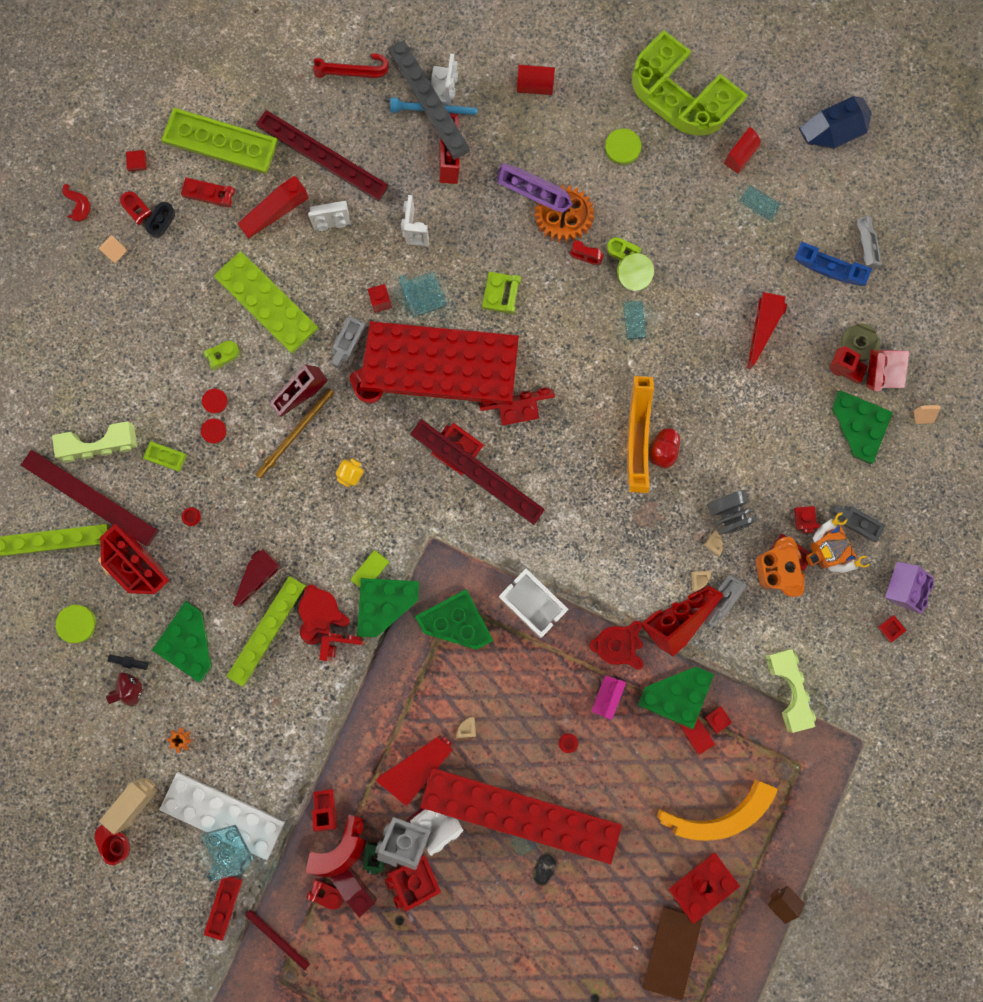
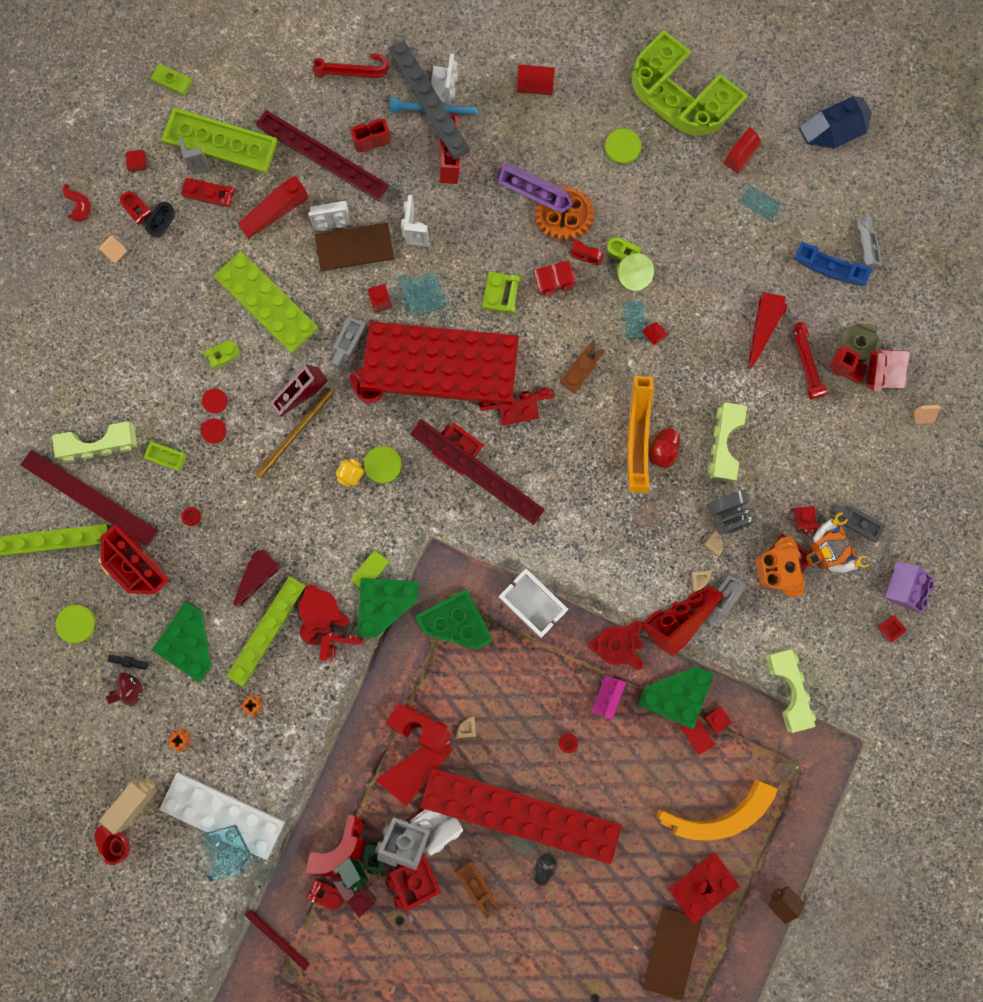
red plate [203,873,243,941] -> none
red brick [312,789,337,832] -> none
green plate [831,390,893,464] -> none
none -> lime plate [150,63,192,96]
none -> light grey panel [178,138,211,175]
none -> orange gear [239,693,266,718]
none -> reddish brown tile [315,223,394,271]
none -> brick [333,858,369,894]
none -> red brick [350,119,391,152]
none -> lime tile [364,446,402,484]
none -> red arch [386,703,452,755]
none -> dark orange hinge [455,859,501,919]
none -> red brick [534,261,576,297]
none -> dark orange hinge [560,342,605,394]
none -> red plate [642,321,668,345]
none -> yellowish green arch [708,402,747,483]
none -> red piece [793,321,827,400]

